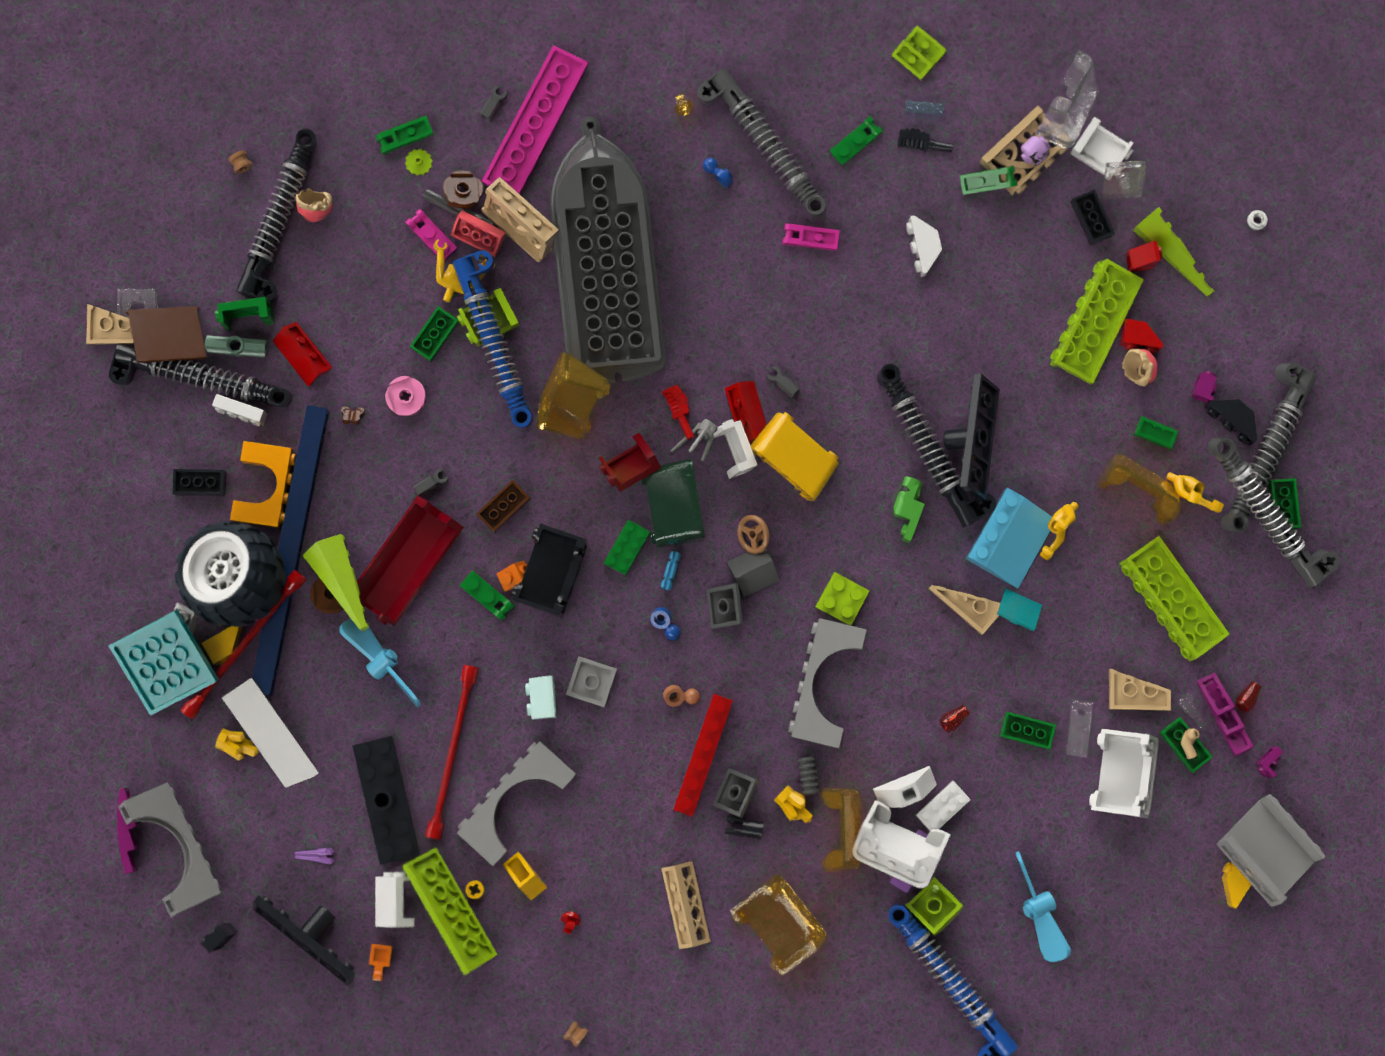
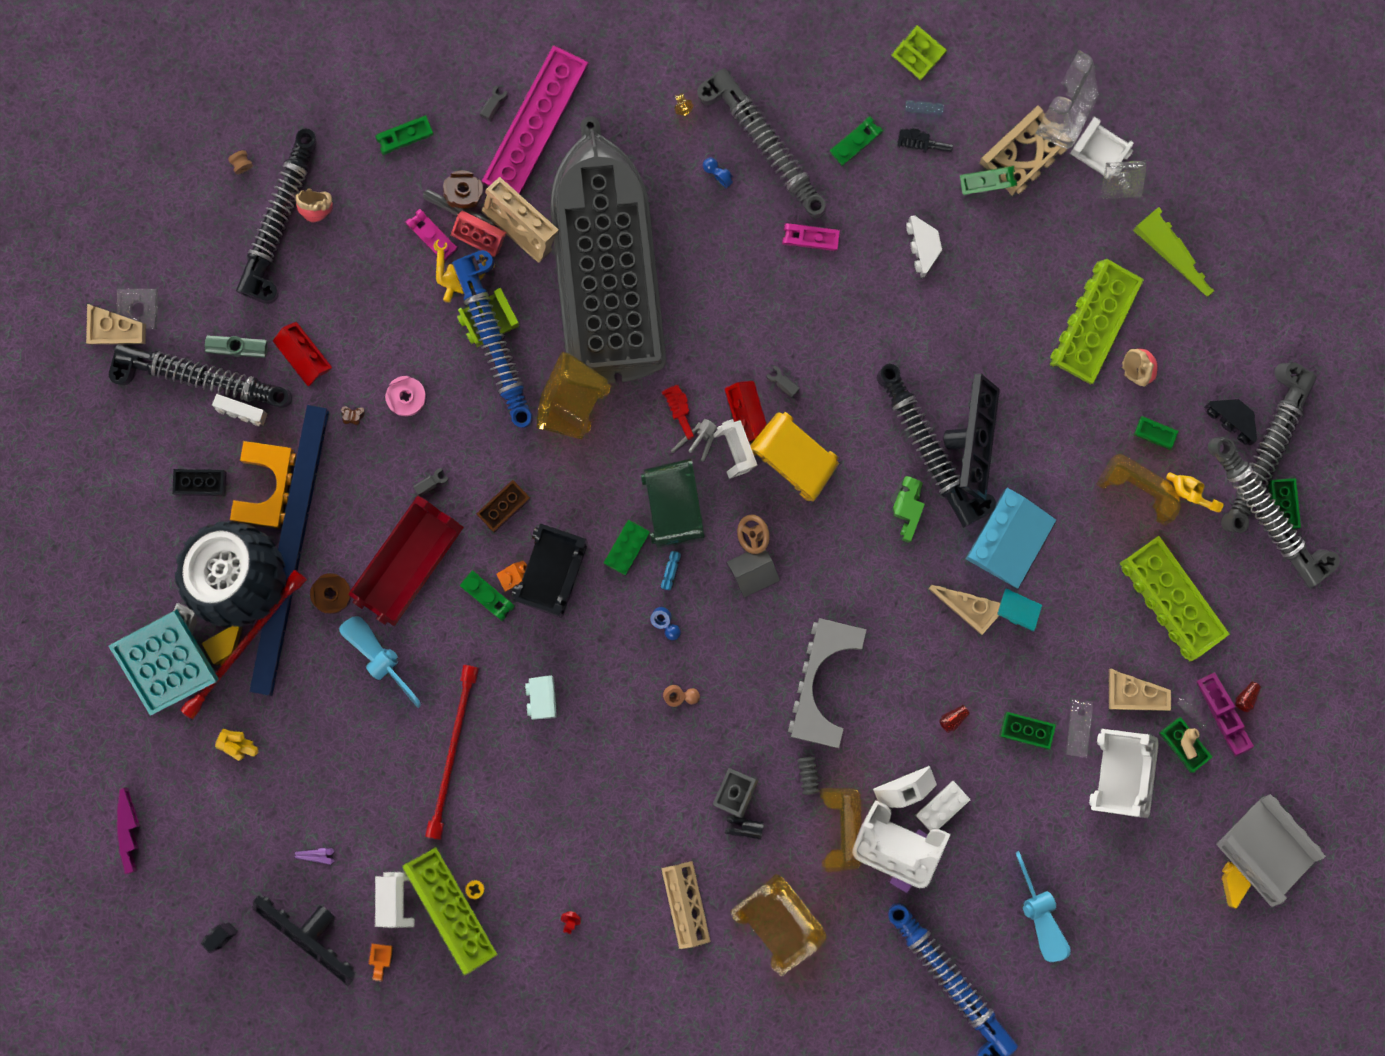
light grey arch [118,782,221,918] -> none
reddish brown piece [126,306,206,363] -> none
green panel [215,297,274,331] -> none
white sticker [222,678,318,788] -> none
lime wedge [302,534,369,632] -> none
black plate [352,736,420,865] -> none
lime piece [405,149,432,176] -> none
green piece [410,307,459,363] -> none
light grey arch [457,741,577,866] -> none
yellow slope [503,851,547,901] -> none
medium nougat wheel [563,1021,588,1047] -> none
light grey plate [566,656,617,708] -> none
dark red panel [598,433,661,492] -> none
red arch [673,694,733,817] -> none
dark grey slope [706,584,743,629] -> none
yellow rock [774,785,813,823] -> none
lime plate [815,572,869,626] -> none
lime slope [905,877,964,936] -> none
lavender head [1021,136,1051,165] -> none
yellow piece [1040,502,1079,560] -> none
black piece [1070,189,1115,246] -> none
red slope [1120,319,1163,354] -> none
red slope [1125,241,1162,273] -> none
magenta brick [1190,371,1217,403] -> none
white plate [1247,210,1268,230] -> none
magenta bracket [1256,746,1283,778] -> none

